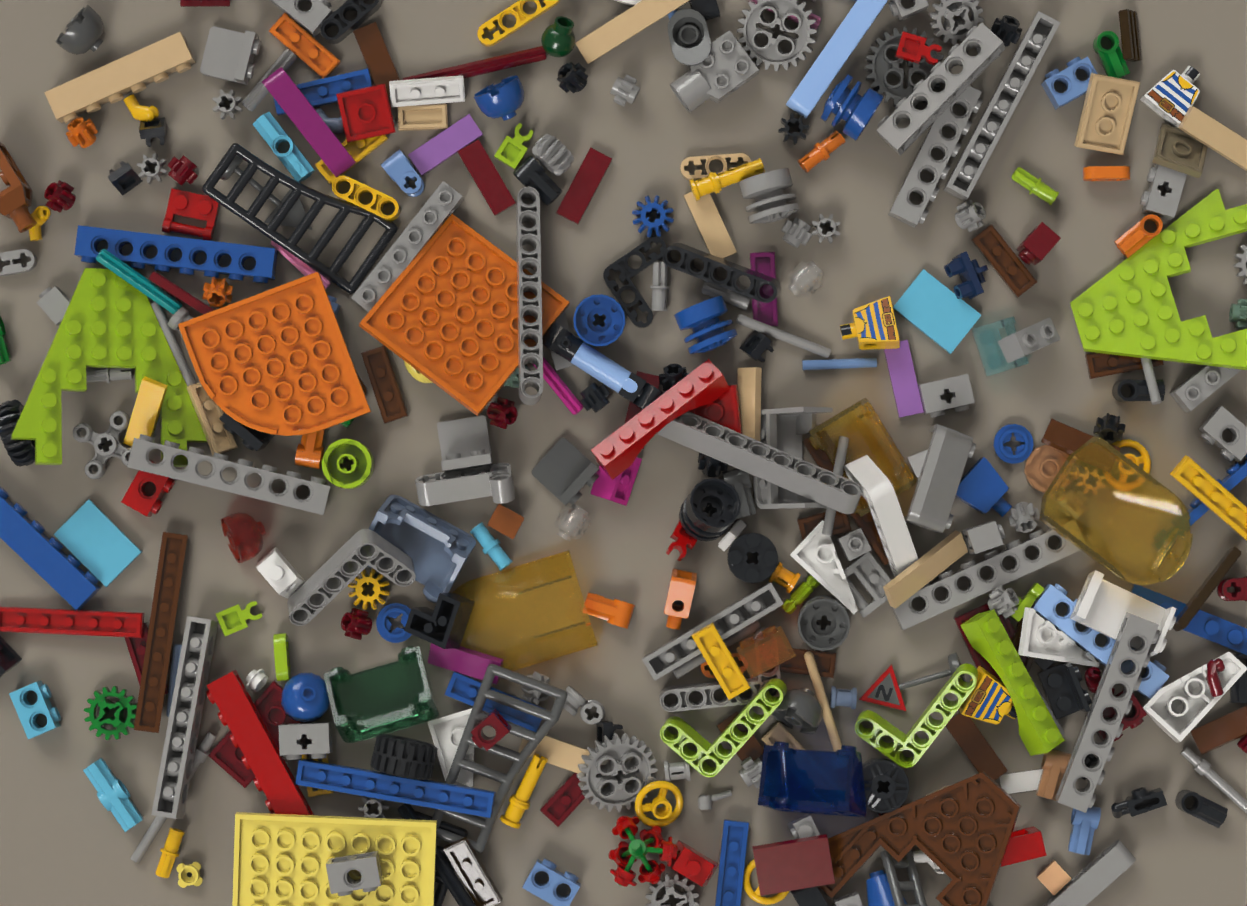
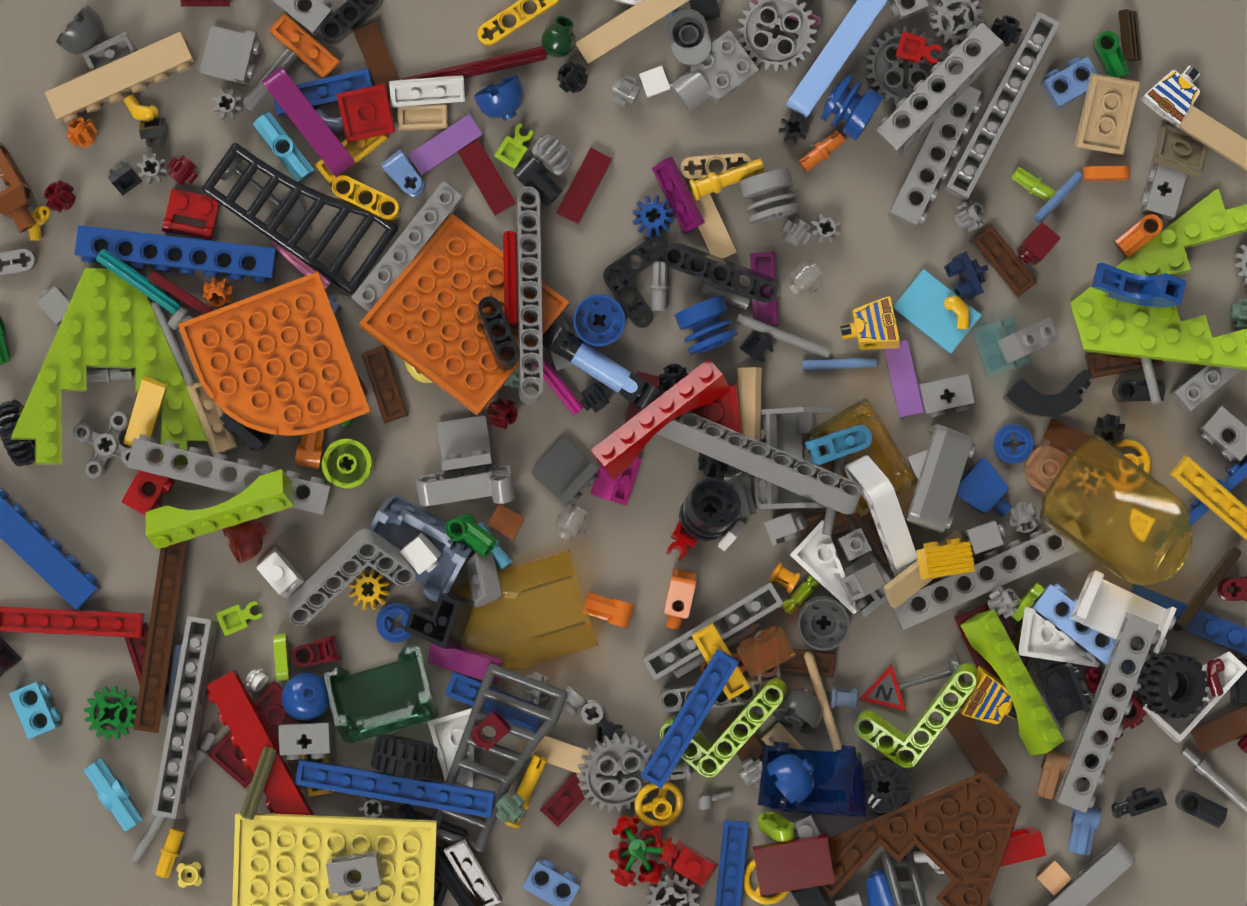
medium azure tile [53,499,142,587] -> none
dark red gear [341,608,372,640] -> none
black brick [727,533,778,583] -> none
white sticker [1000,769,1043,794] -> none
none -> light grey slope [81,32,137,71]
none -> lime arch [145,469,294,549]
none -> olive axle [240,747,276,820]
none -> dark red piece [292,635,342,667]
none -> white brick [400,532,442,575]
none -> green piece [445,513,497,558]
none -> light grey slope [465,552,502,608]
none -> black beam [477,296,519,370]
none -> sand green gear [495,793,526,824]
none -> red axle [503,231,518,327]
none -> white tile [639,66,671,98]
none -> blue plate [640,648,739,789]
none -> magenta tile [652,157,705,234]
none -> lime beam [758,812,795,842]
none -> light grey brick [764,510,807,546]
none -> blue cylinder [767,754,815,805]
none -> dark azure plate [805,425,872,465]
none -> light grey brick [839,563,886,602]
none -> yellow brick [916,538,975,580]
none -> yellow arm [944,296,969,330]
none -> black arch [1003,369,1093,417]
none -> medium blue bar [1034,171,1083,223]
none -> blue arch [1092,262,1187,308]
none -> yellow tile [1129,508,1155,543]
none -> black tyre [1138,652,1209,719]

